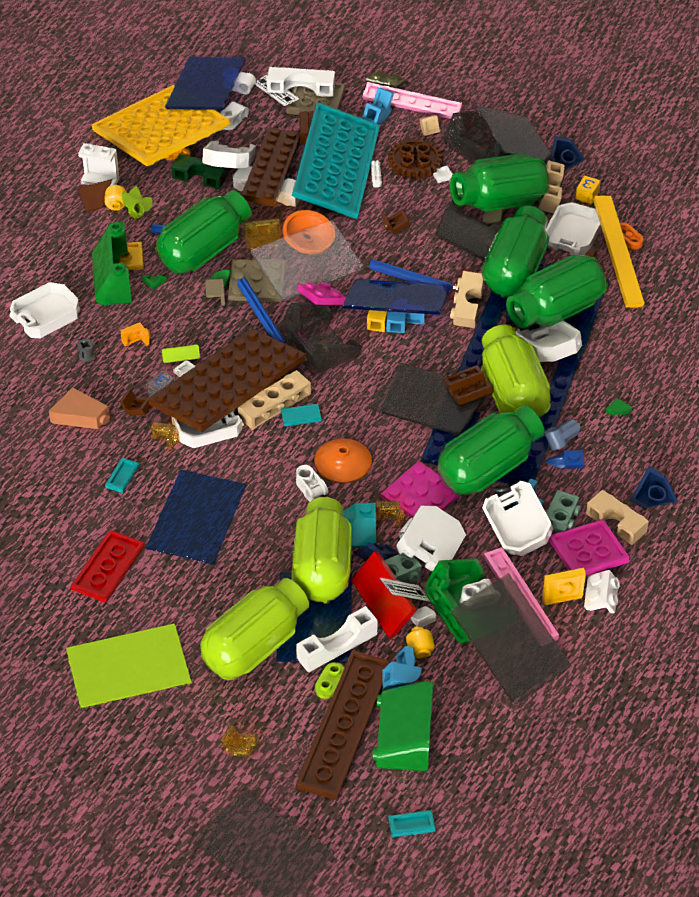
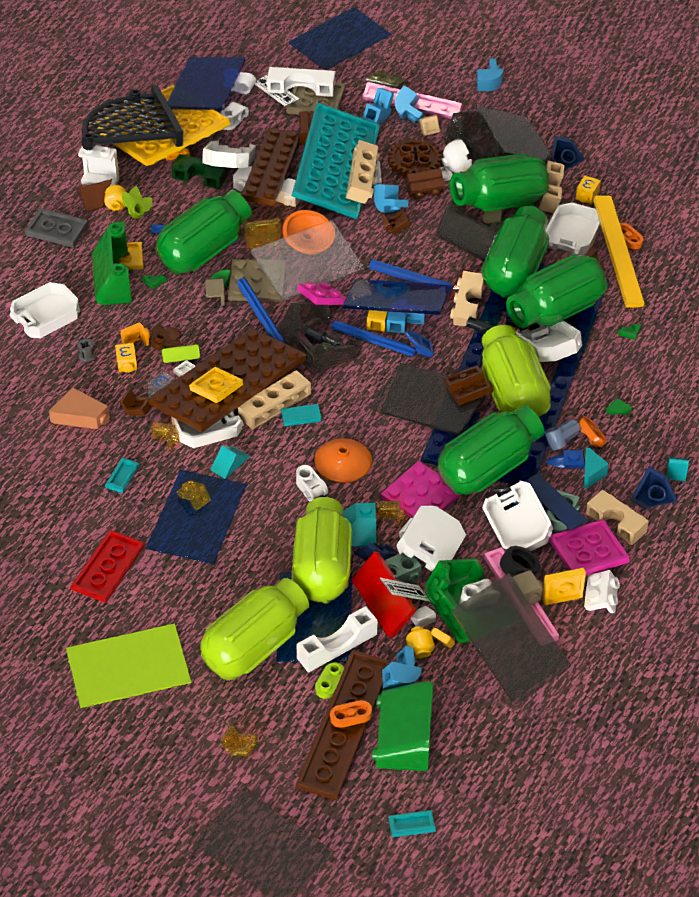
none -> dark grey plate [25,208,88,248]
none -> black piece [81,85,183,150]
none -> yellow brick [115,343,137,373]
none -> reddish brown plate [150,325,183,350]
none -> clear yellow bracket [177,481,211,510]
none -> yellow tile [189,367,243,403]
none -> teal slope [210,445,250,479]
none -> clear blue piece [288,7,391,70]
none -> black axle [305,326,340,351]
none -> orange plate [330,700,372,728]
none -> blue axle [331,320,416,356]
none -> tan brick [346,140,379,204]
none -> dark azure brick [374,184,409,213]
none -> brick [395,86,424,123]
none -> reddish brown brick [405,168,445,199]
none -> blue plate [406,331,434,357]
none -> yellow tile [431,628,455,648]
none -> white cylinder [441,139,472,173]
none -> black pin [466,316,495,335]
none -> dark azure brick [477,59,503,91]
none -> black tyre [500,546,540,579]
none -> dark tan brick [511,570,543,607]
none -> dark blue sticker [523,473,587,530]
none -> orange plate [578,416,607,448]
none -> teal slope [583,448,609,488]
none -> green tile [618,324,641,340]
none -> teal slope [666,456,689,481]

